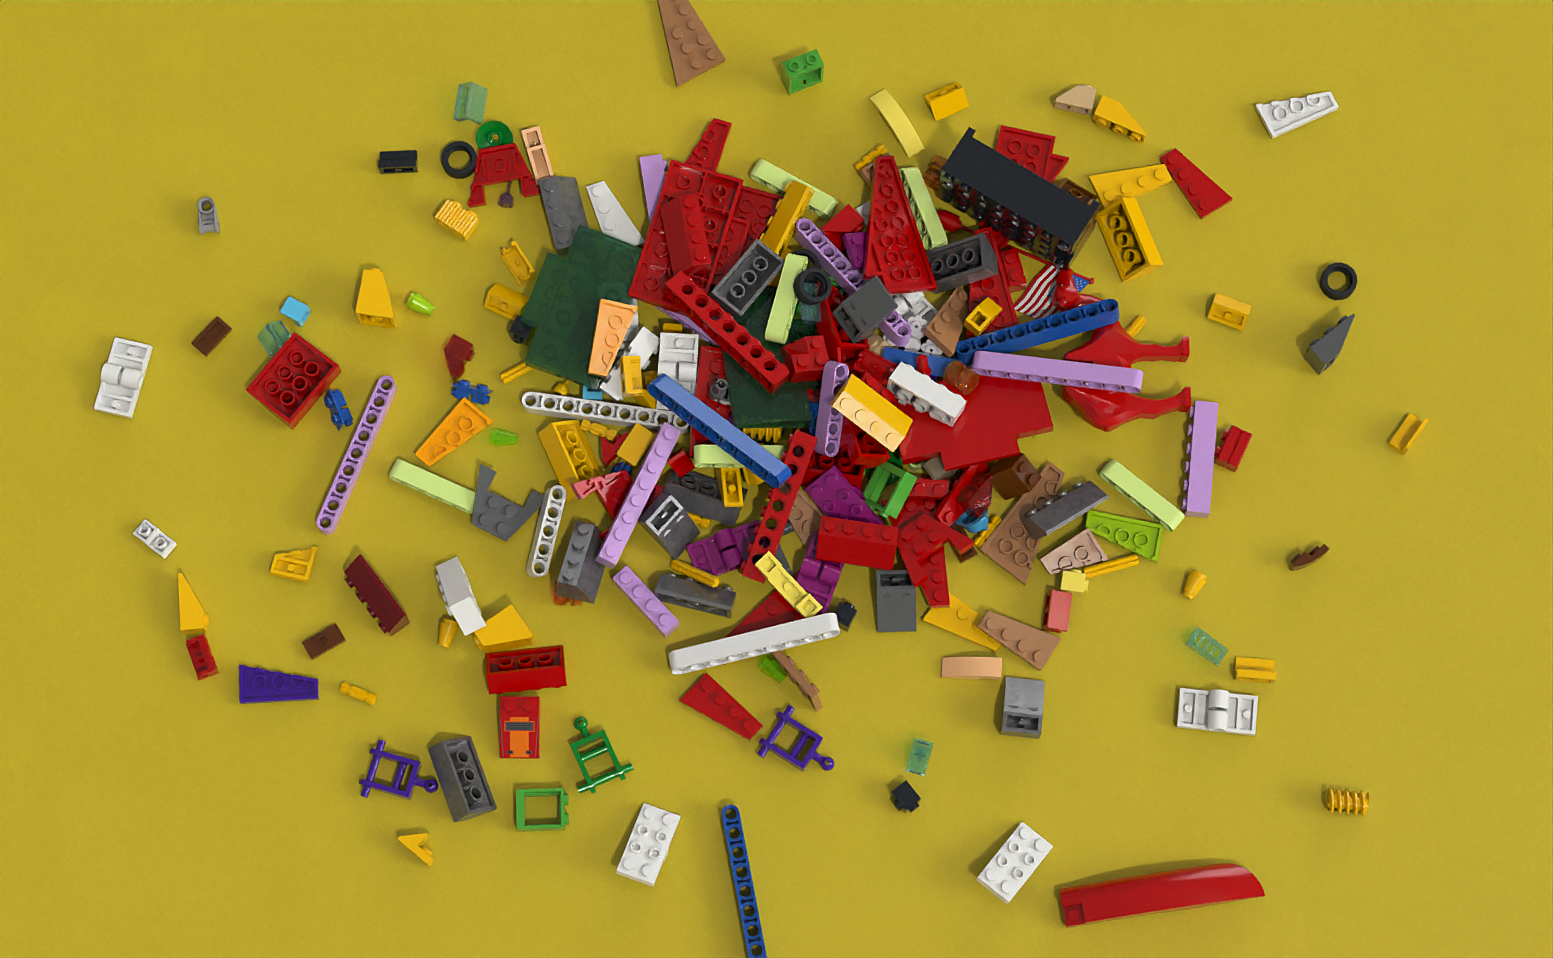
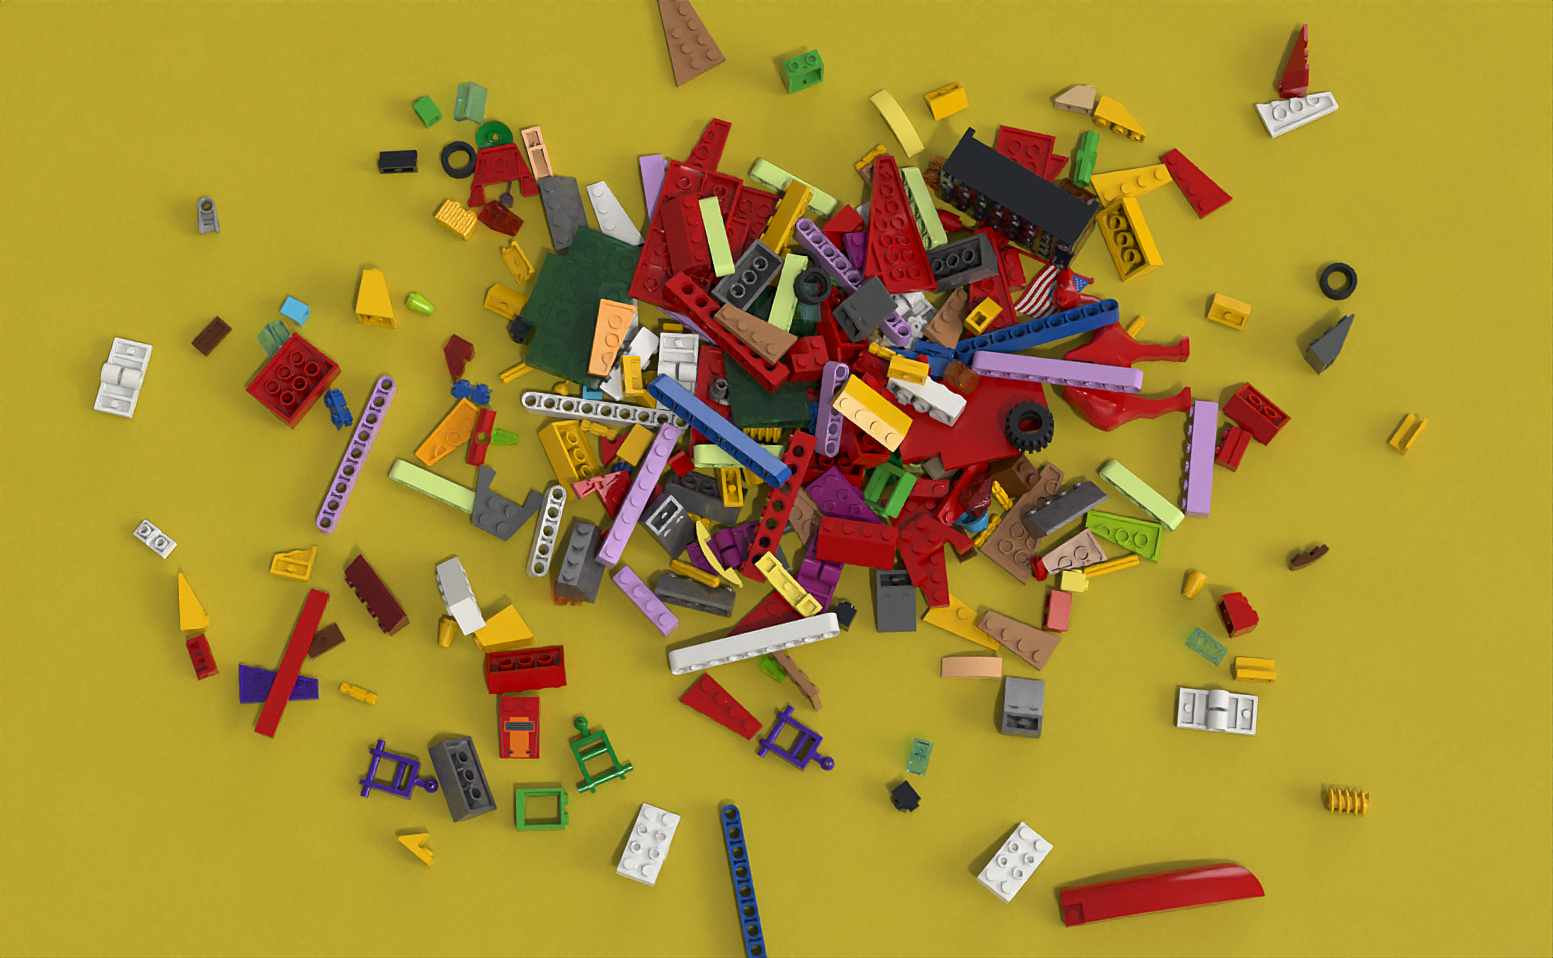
none -> red tile [254,589,330,739]
none -> bright green brick [413,95,443,129]
none -> red piece [466,408,497,467]
none -> clear red slope [477,200,525,237]
none -> light yellow slope [696,520,743,589]
none -> yellowish green beam [699,196,735,277]
none -> medium nougat wing [714,303,798,366]
none -> yellow axle [868,342,905,361]
none -> yellow panel [887,355,929,386]
none -> blue pin [915,339,955,361]
none -> yellow axle [988,480,1013,511]
none -> black tyre [1005,400,1054,454]
none -> red pin [1030,556,1048,581]
none -> bright green piece [1073,130,1099,188]
none -> red slope [1217,592,1259,639]
none -> red slope [1222,382,1291,446]
none -> red wedge [1277,24,1309,99]

